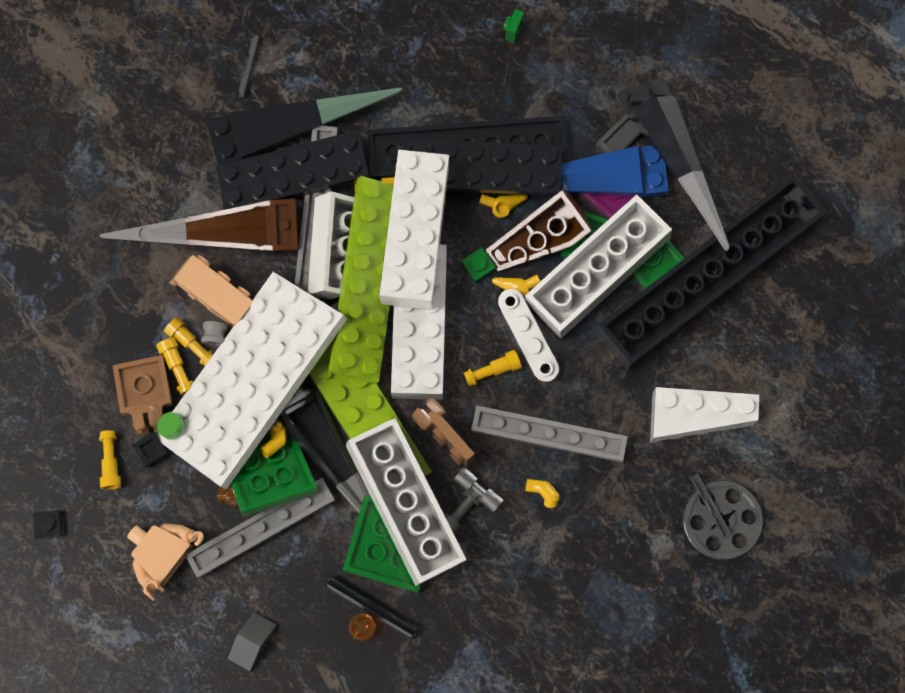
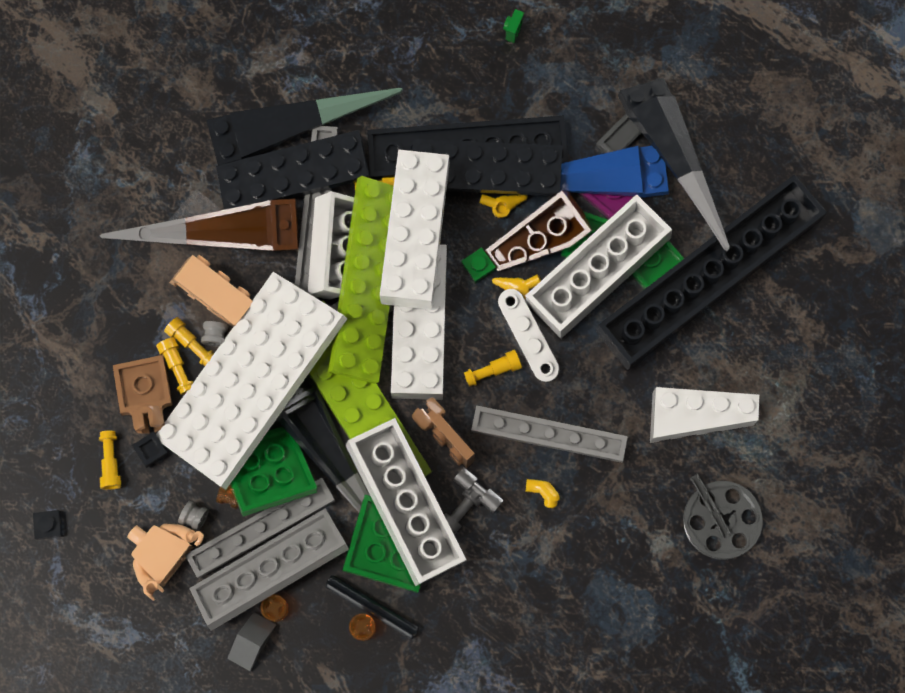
bright green tile [157,412,184,440] -> none
dark grey piece [239,35,260,97] -> none
yellow arm [260,420,286,458] -> none
none -> light grey wheel [178,500,209,532]
none -> light grey plate [189,508,349,631]
none -> clear orange wheel [260,594,289,622]

